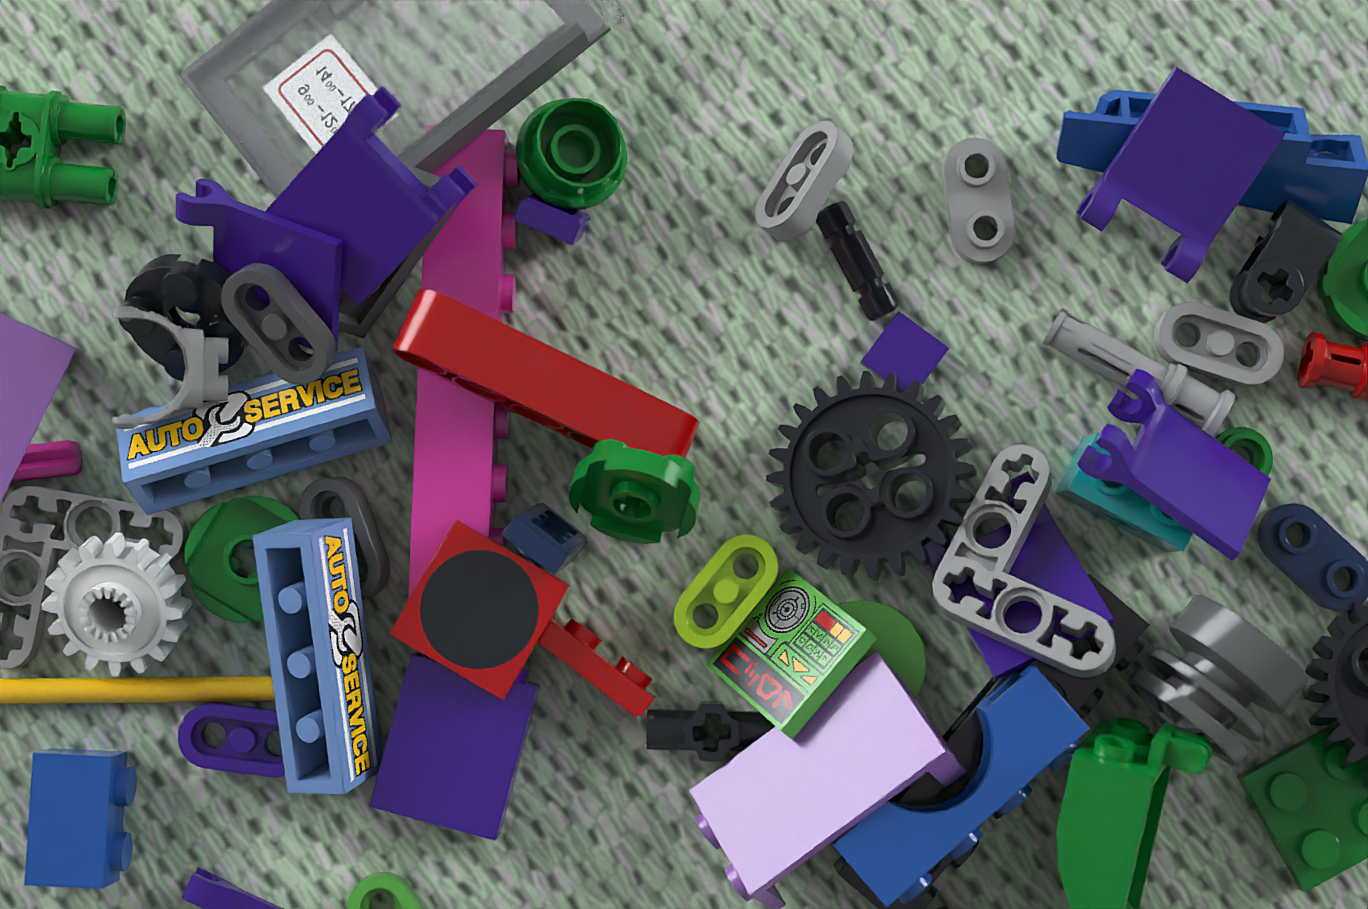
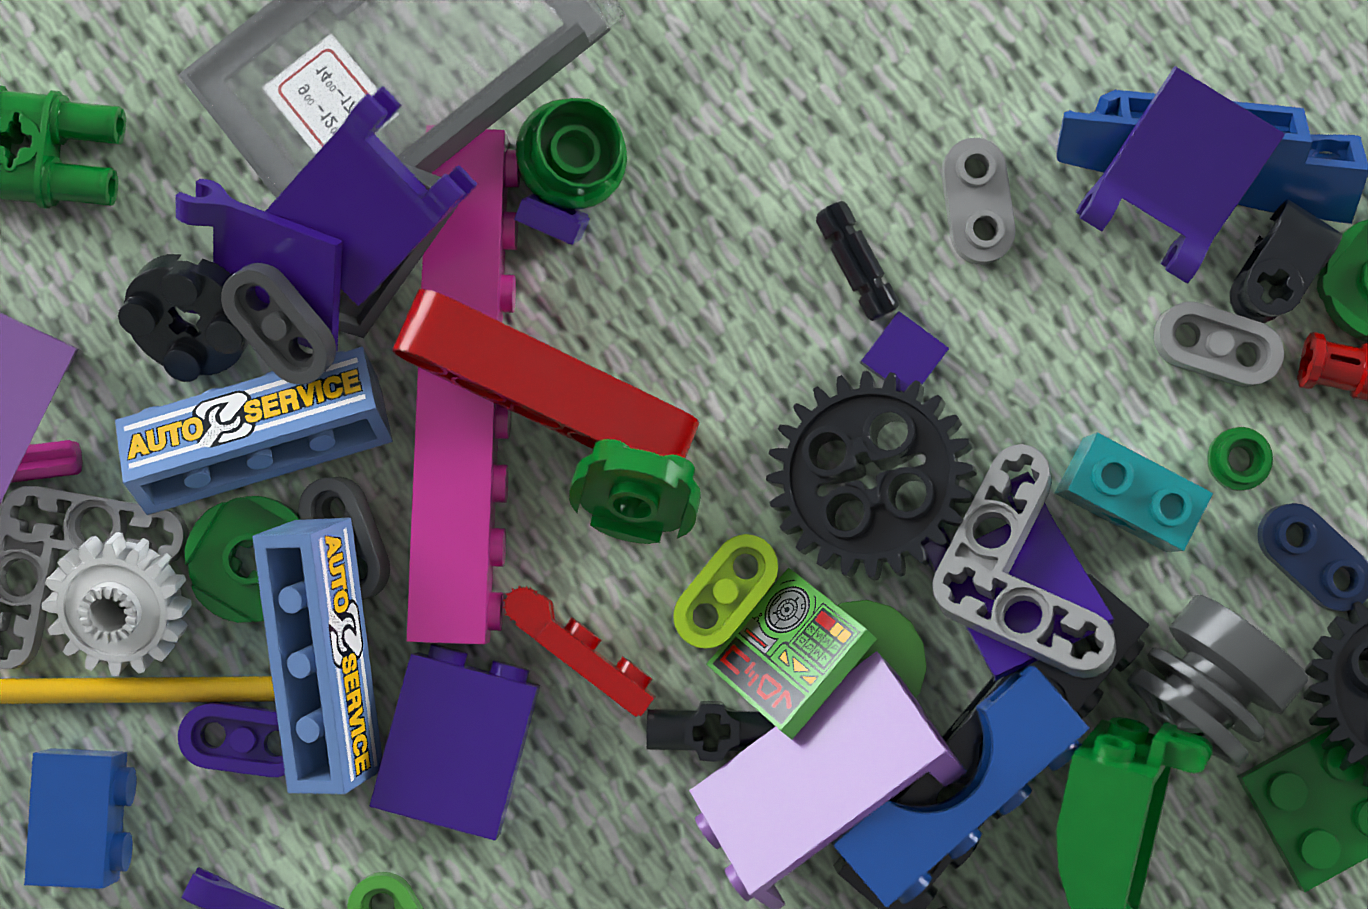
light grey helmet [112,306,228,429] -> none
black tile [389,520,571,700] -> none
dark blue plate [501,503,588,575] -> none
light grey plate [755,121,853,241] -> none
light grey pin [1042,308,1235,437] -> none
dark purple flag [1077,369,1271,561] -> none

